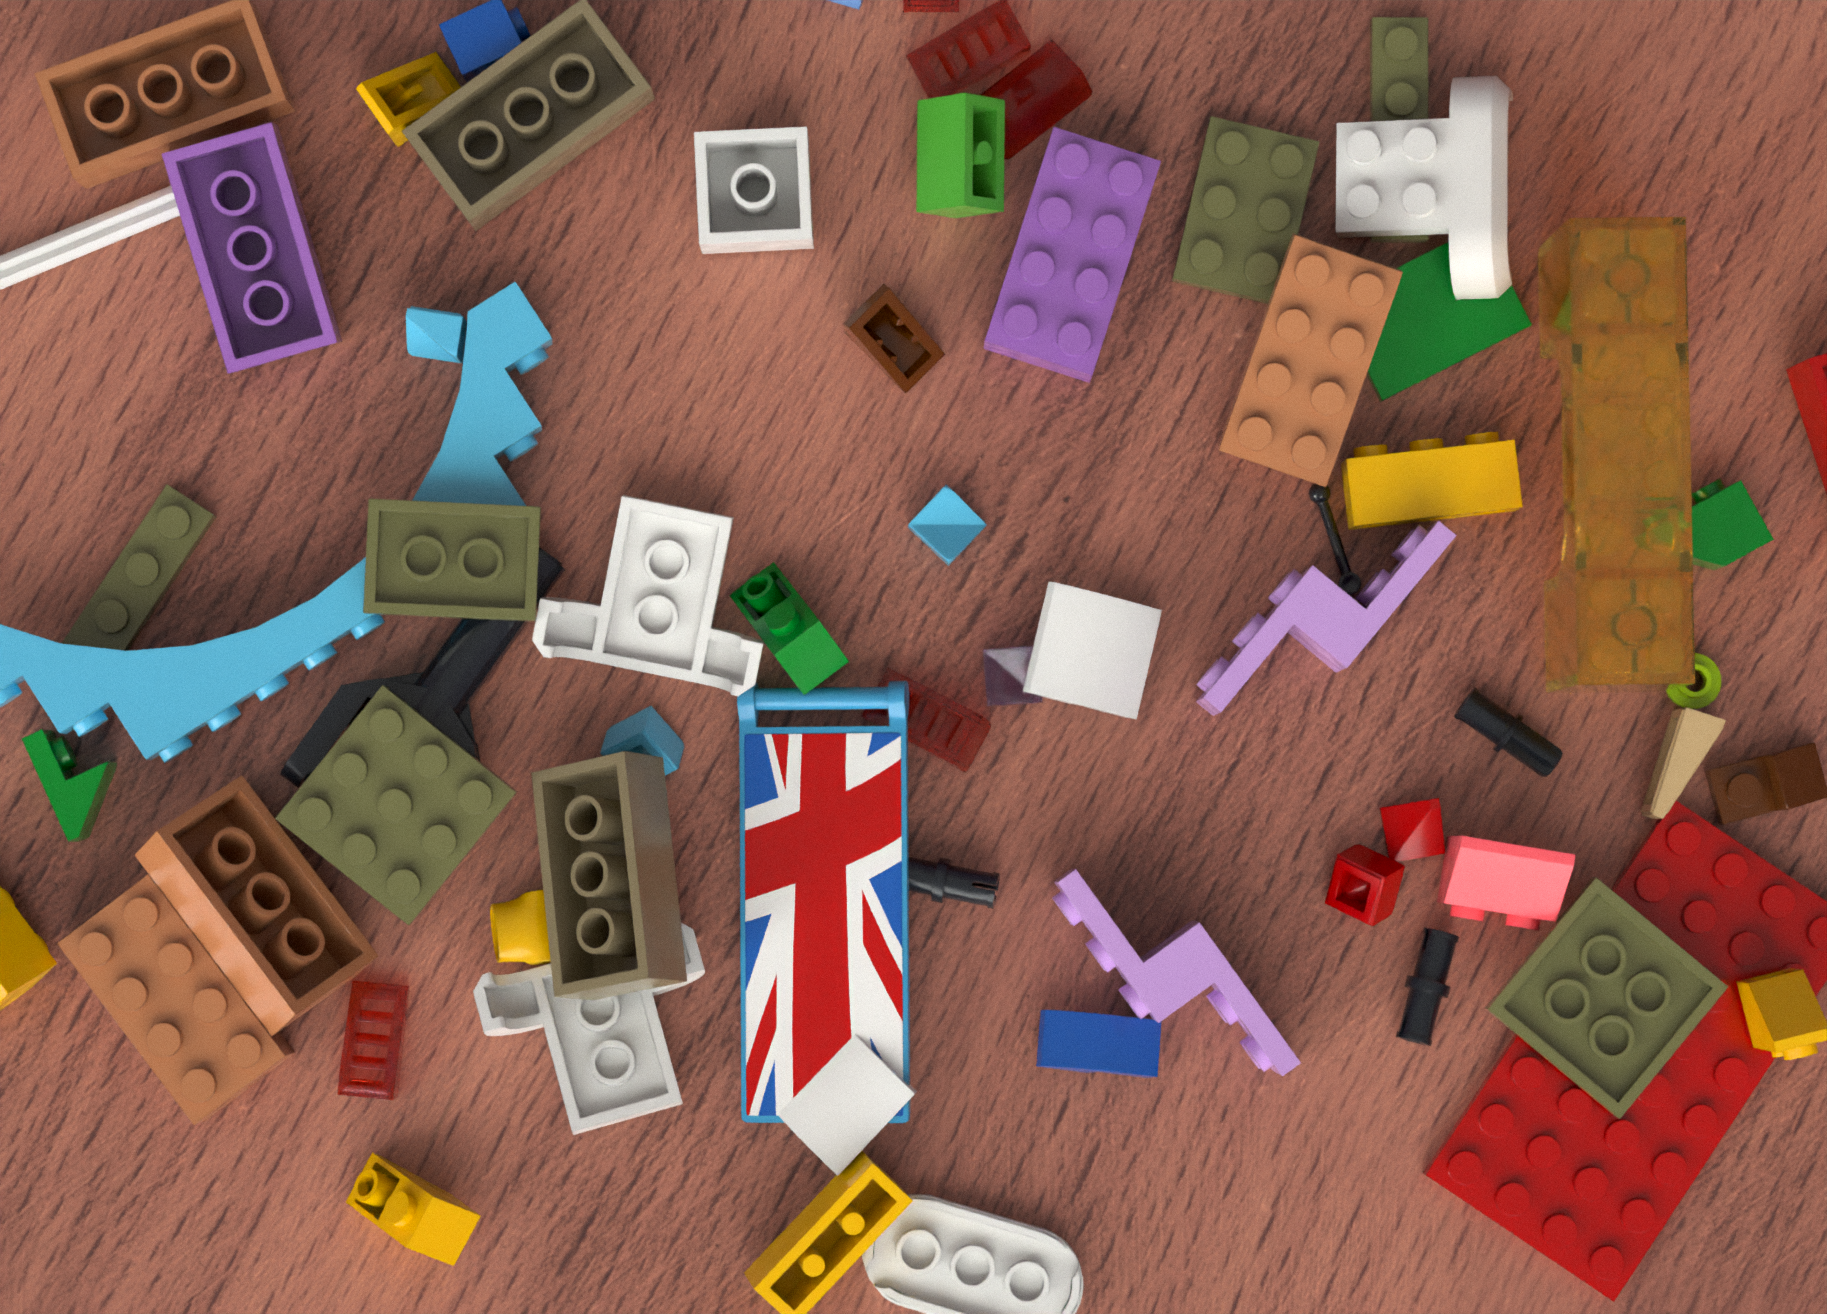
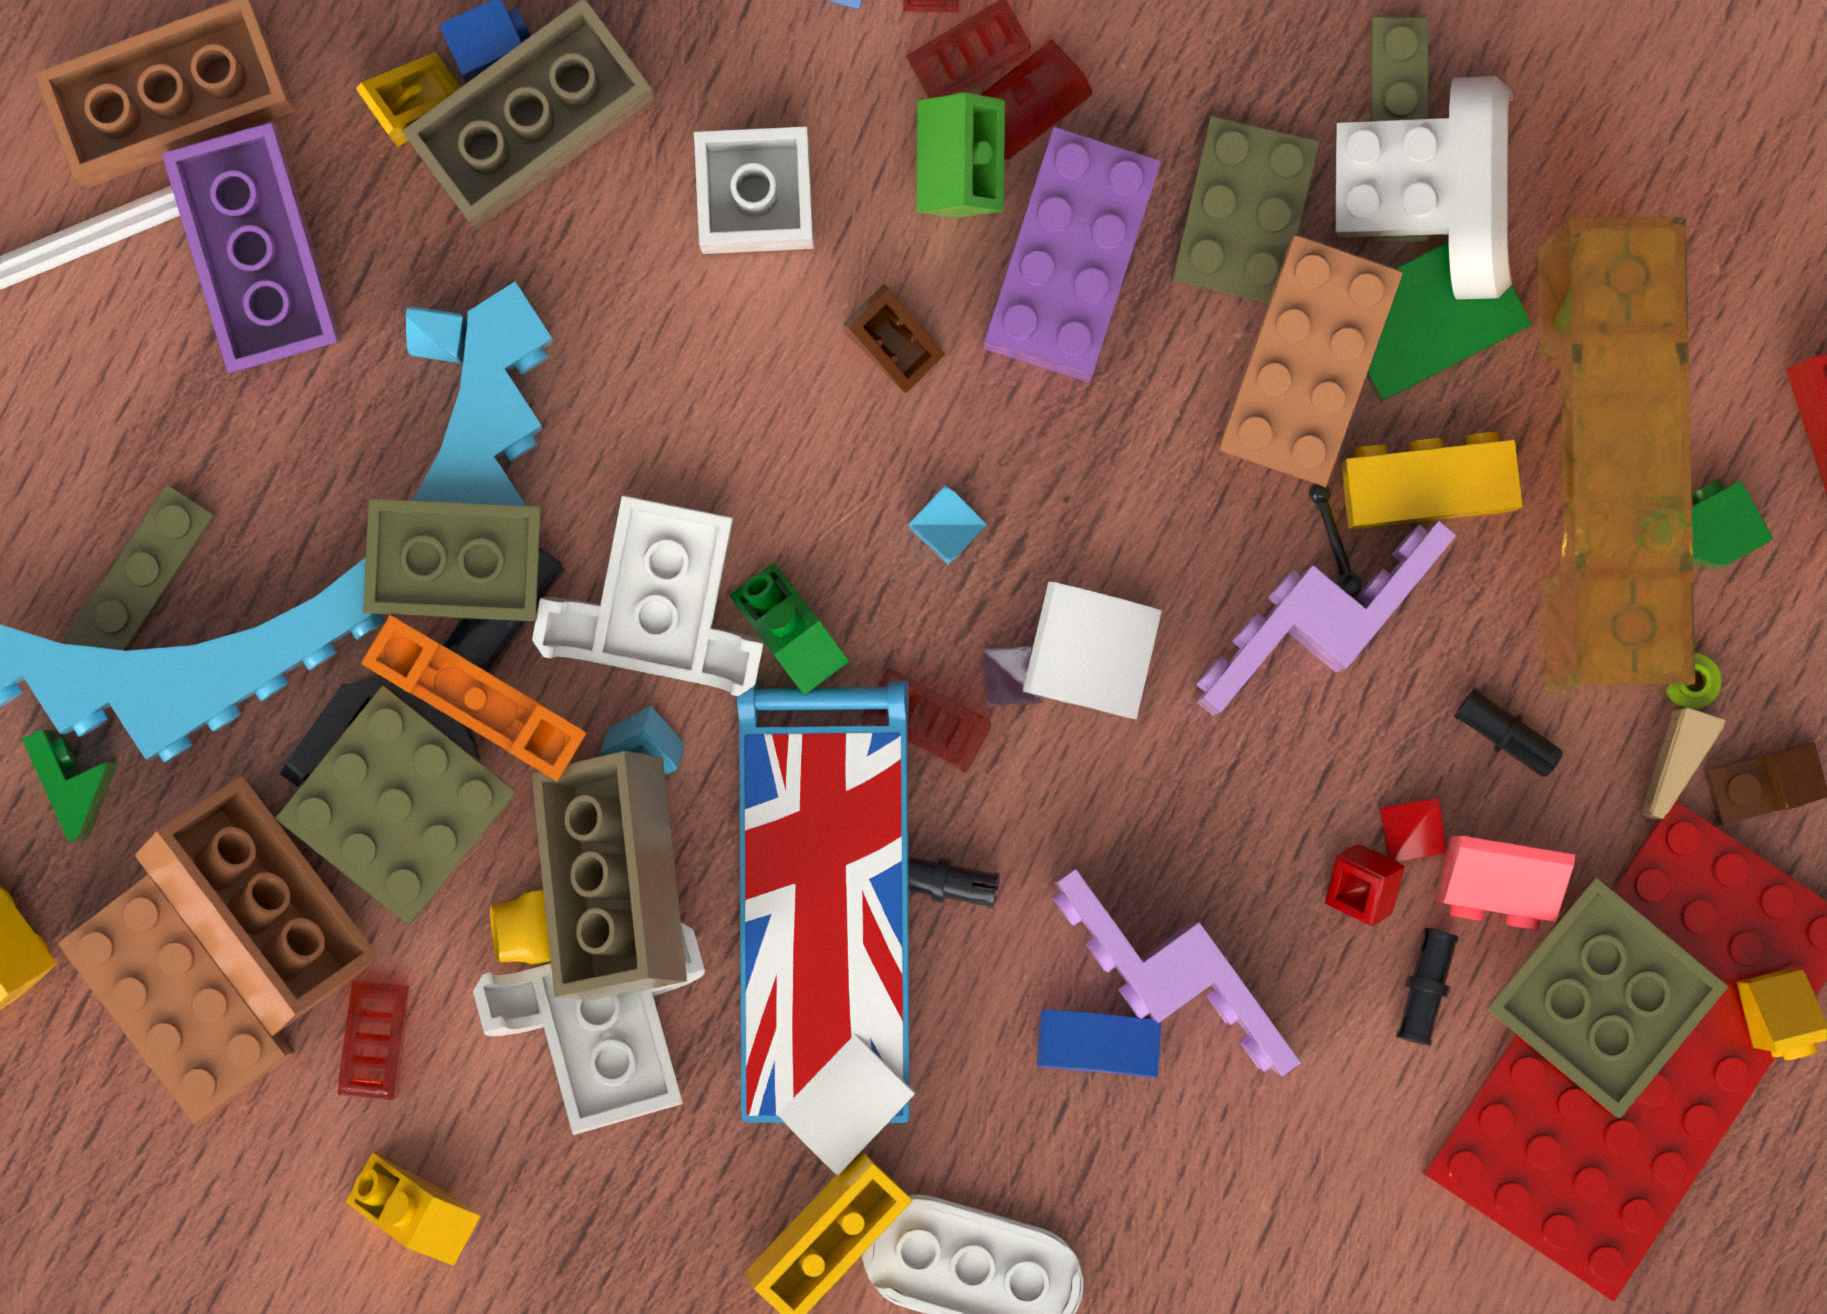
none -> orange slope [361,615,587,782]

